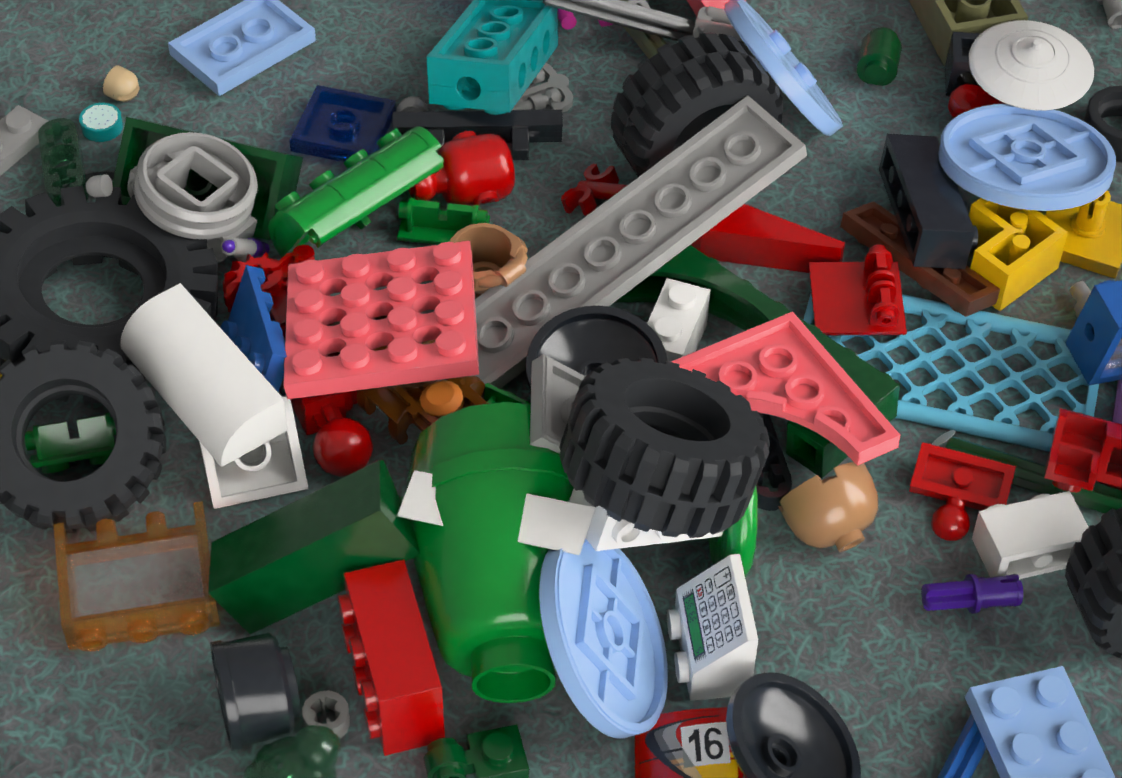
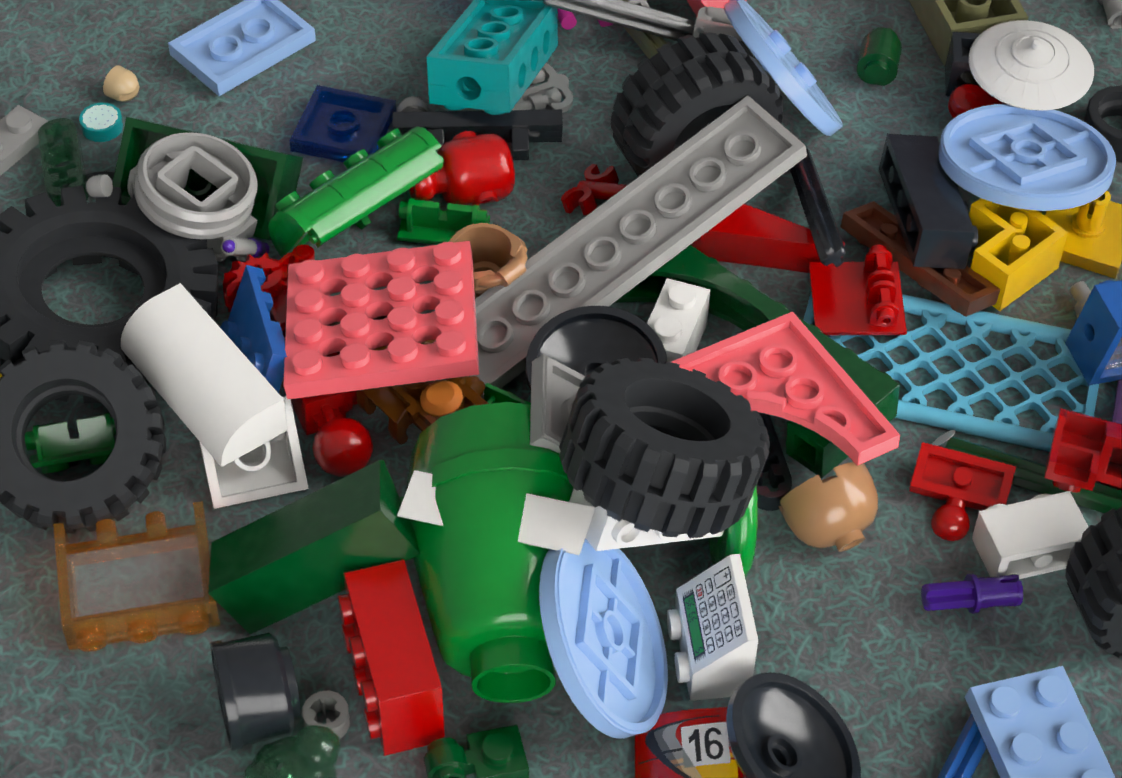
none -> black axle [790,148,846,267]

